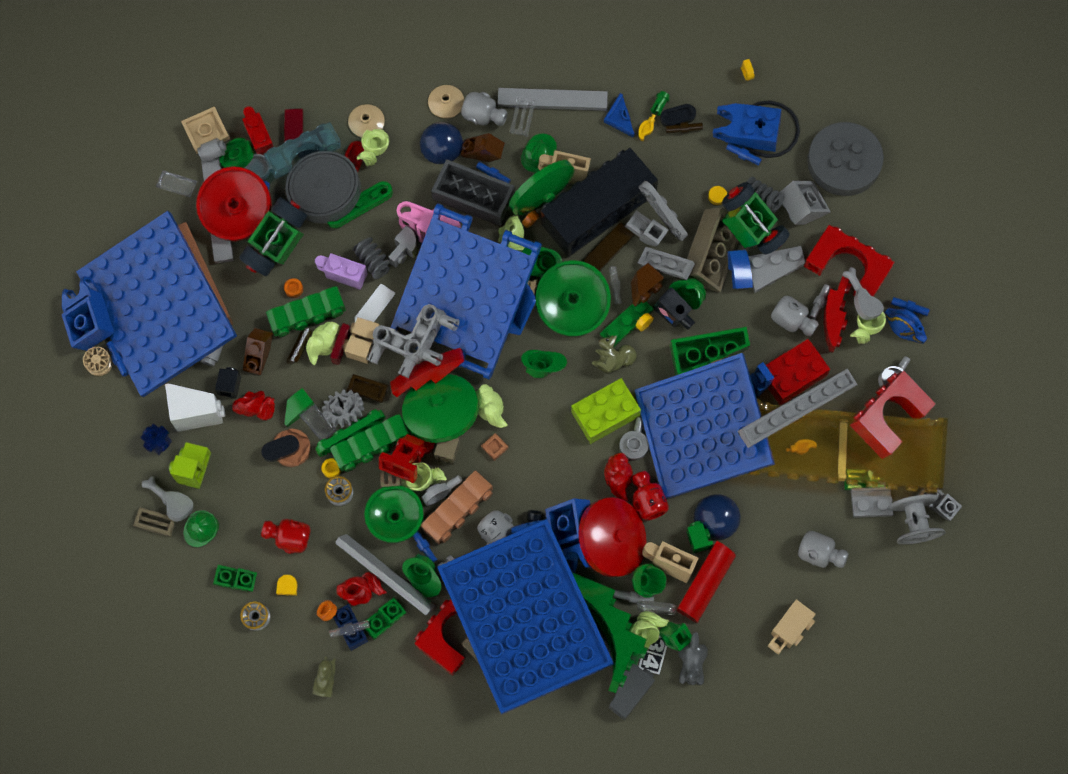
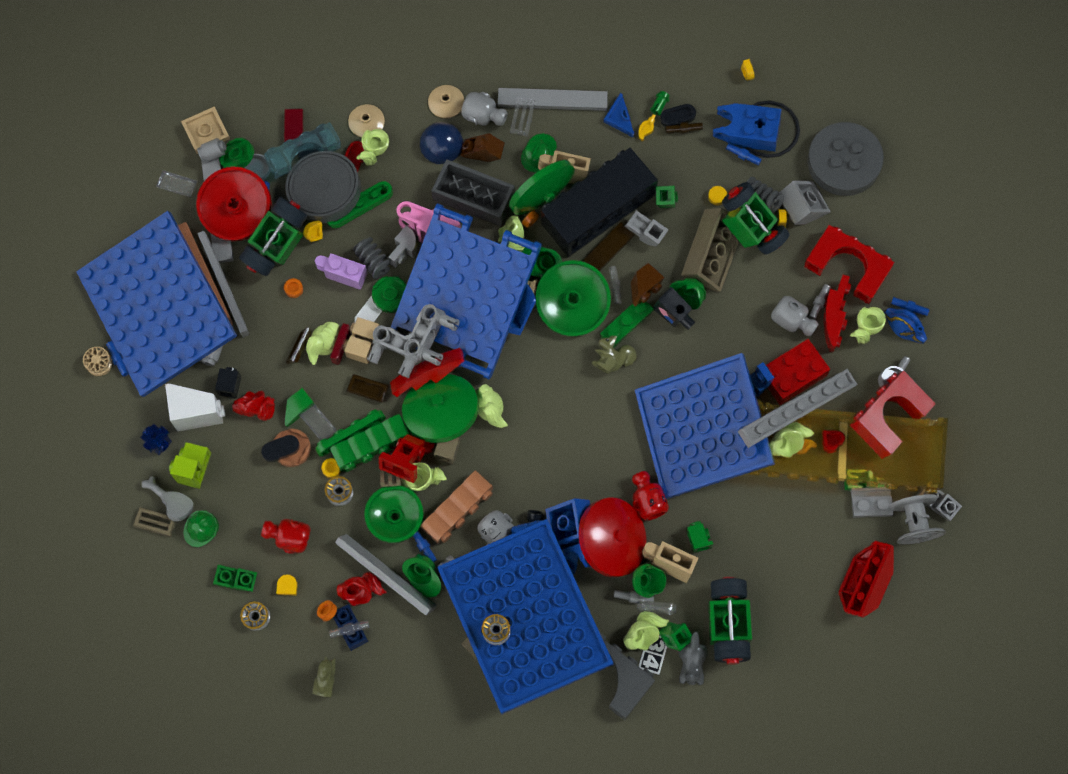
blue brick [61,276,114,351] -> none
red brick [242,106,275,156] -> none
reddish brown slope [243,328,273,375] -> none
green brick [266,286,346,337] -> none
light grey gear [322,390,364,428] -> none
green slope [362,598,406,640] -> none
red arch [414,599,465,676] -> none
light grey piece [422,475,462,506] -> none
blue bar [476,162,511,183] -> none
nougat tile [481,433,509,461] -> none
green piece [521,350,567,379] -> none
lime brick [571,378,641,444] -> none
green arch [572,573,648,694] -> none
red hair [604,453,633,501] -> none
light grey piece [619,417,649,461] -> none
yellow tile [636,313,654,332] -> none
light grey plate [638,247,695,280] -> none
light grey plate [639,181,688,241] -> none
green wedge [669,327,750,376] -> none
red brick [677,541,736,624] -> none
dark blue piece [694,494,741,540] -> none
blue slope [727,250,753,289] -> none
light grey wing [748,246,805,294] -> none
tan brick [767,599,815,655] -> none
light grey piece [798,531,849,568] -> none
light grey piece [842,267,884,320] -> none
none -> light grey tile [198,231,250,338]
none -> yellow tile [303,220,323,242]
none -> green tile [372,276,407,313]
none -> wheel [482,614,511,645]
none -> green brick [656,186,678,209]
none -> brick [708,577,752,665]
none -> yellowish green hair [769,422,814,458]
none -> yellow tile [777,209,787,228]
none -> red tile [822,430,845,453]
none -> red wedge [838,541,894,618]

